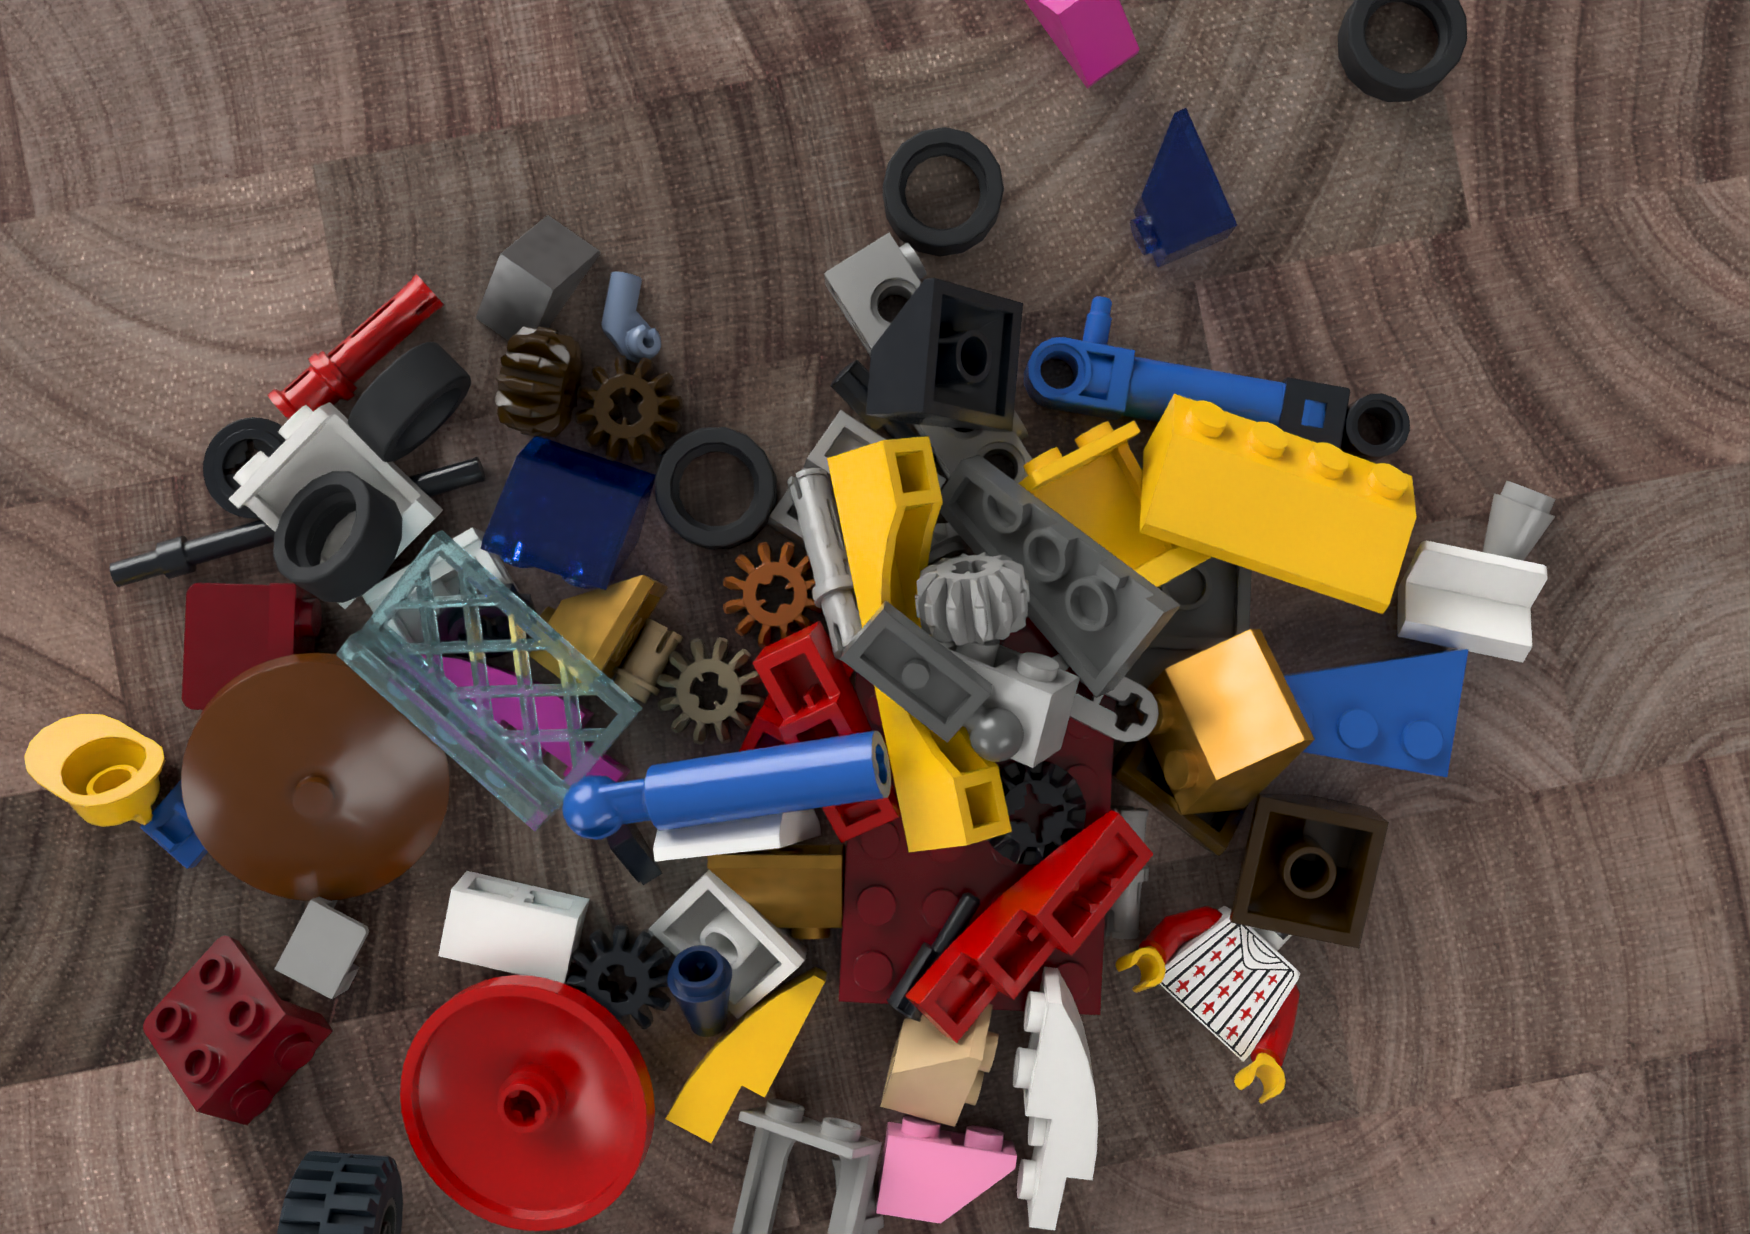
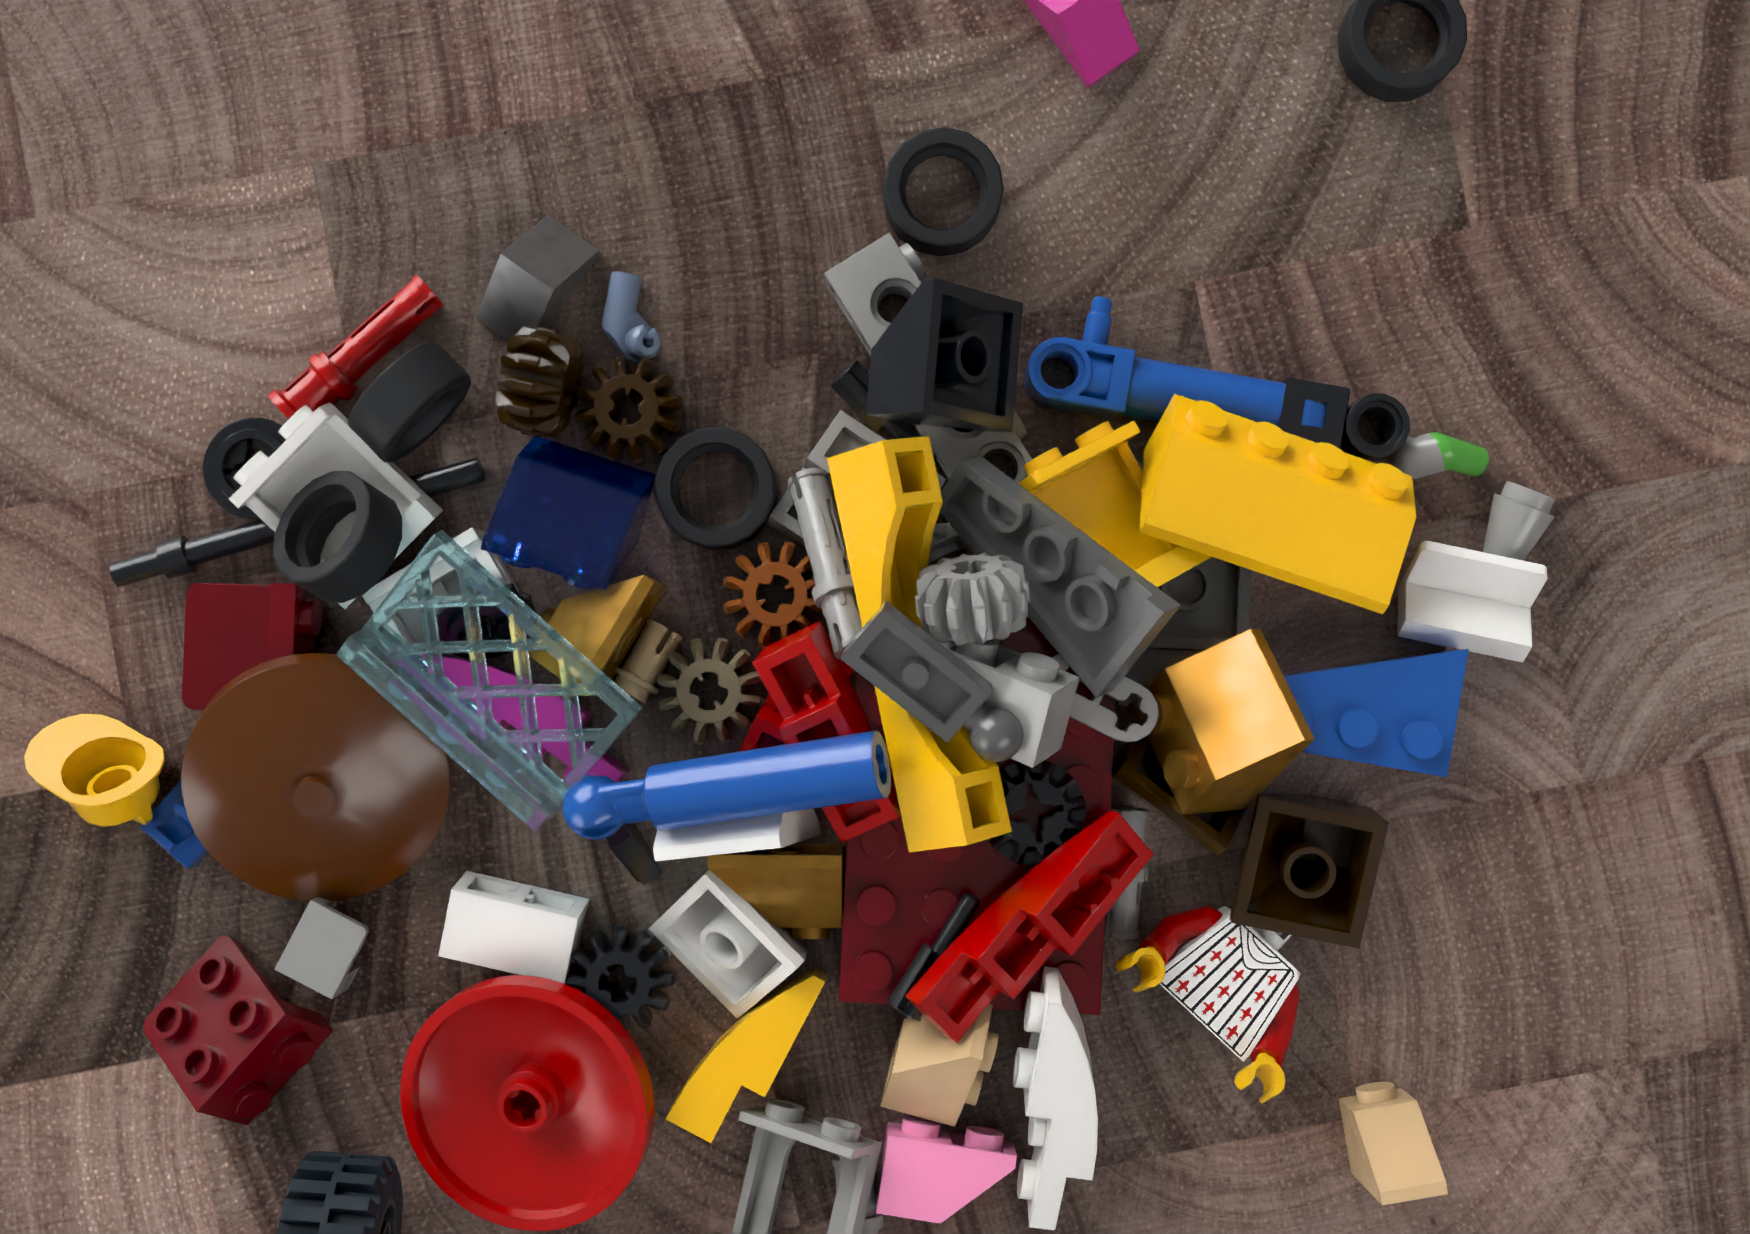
dark blue cone [667,945,732,1037] -> none
clear blue slope [1130,108,1237,268] -> none
none -> tan slope [1338,1082,1448,1206]
none -> arm [1388,432,1489,479]

